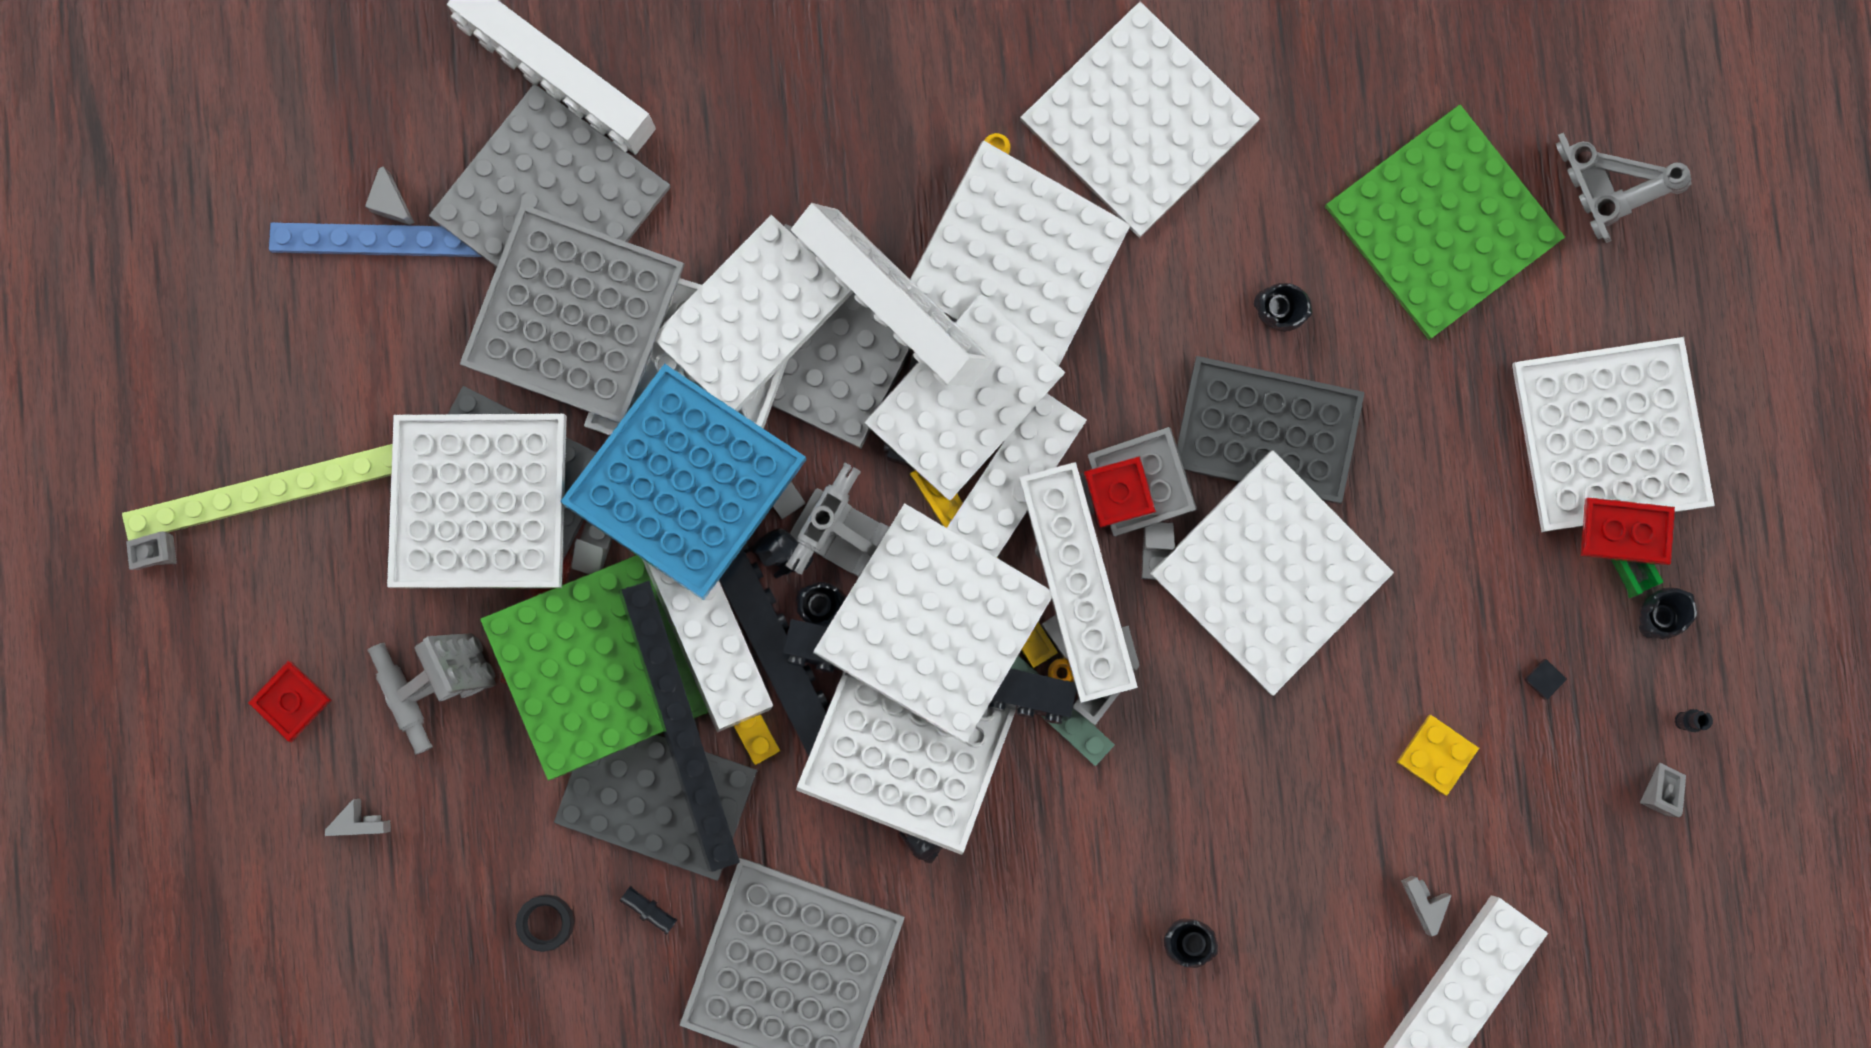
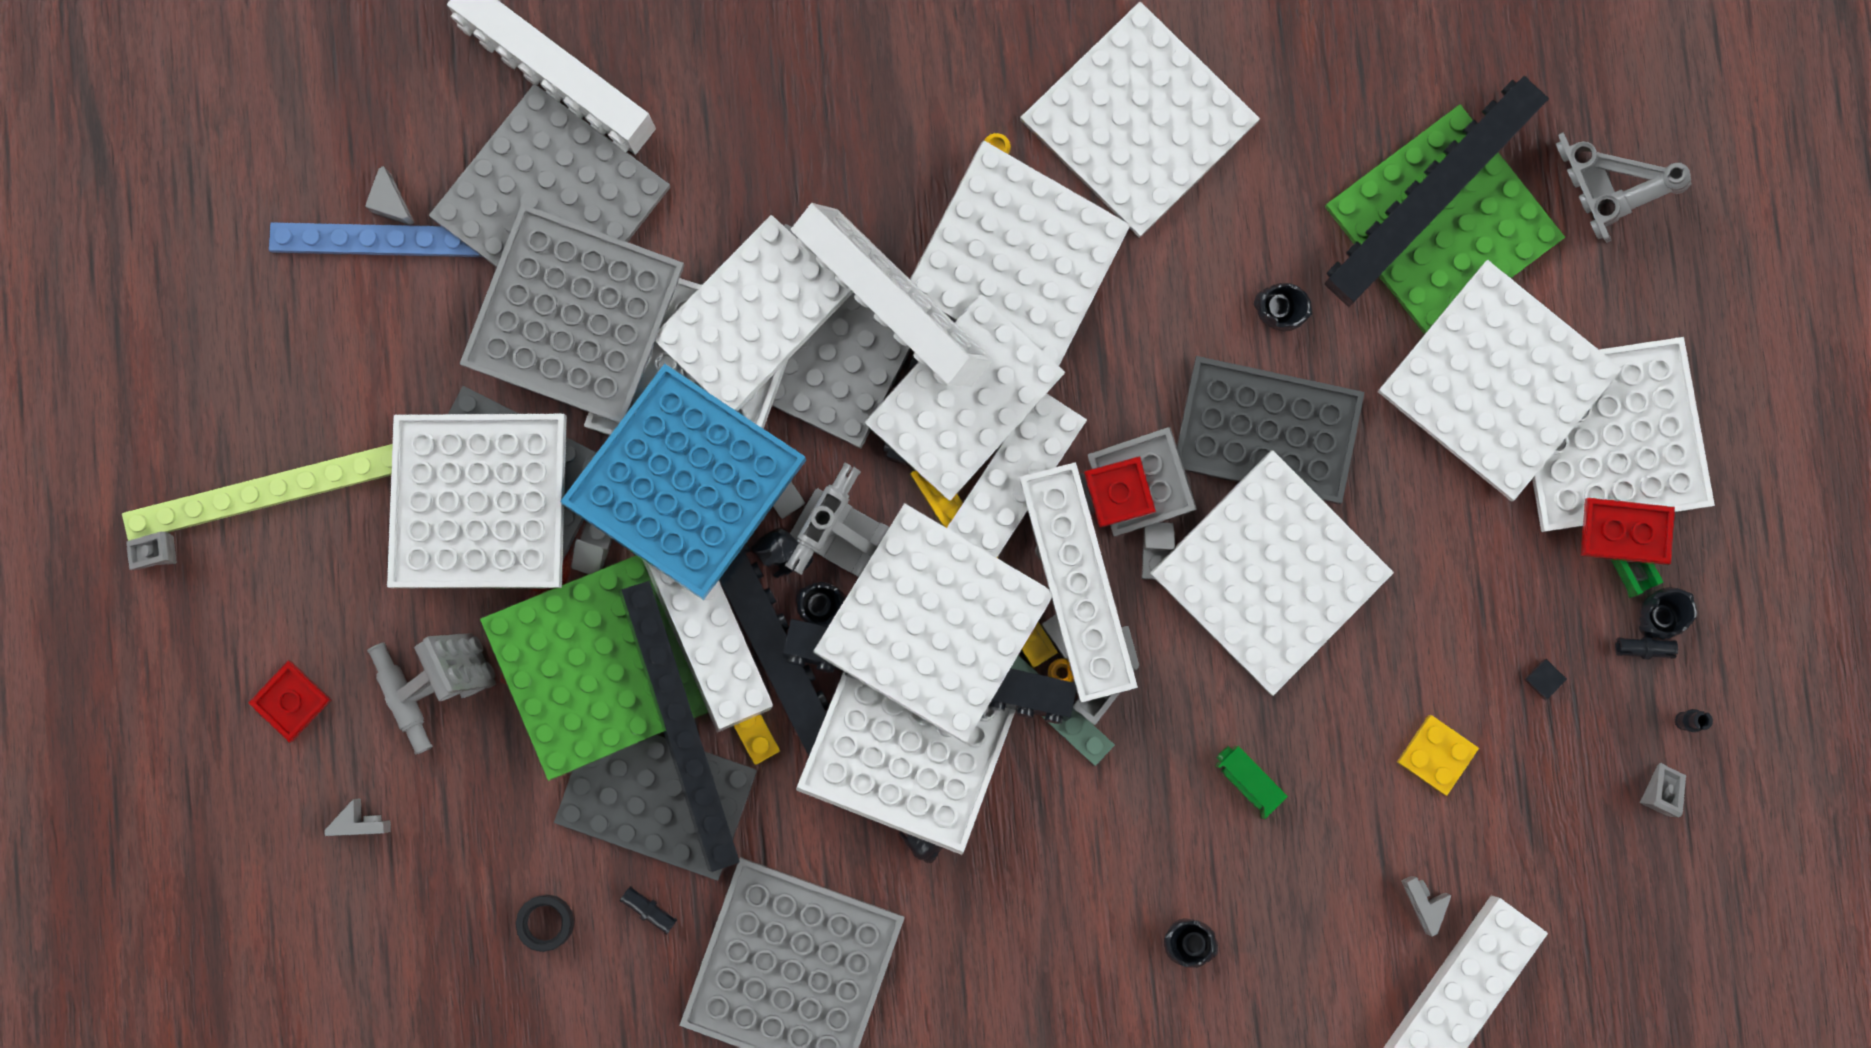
none -> green window [1215,746,1288,820]
none -> black brick [1324,76,1549,307]
none -> white plate [1377,260,1622,502]
none -> black pin [1615,636,1678,660]

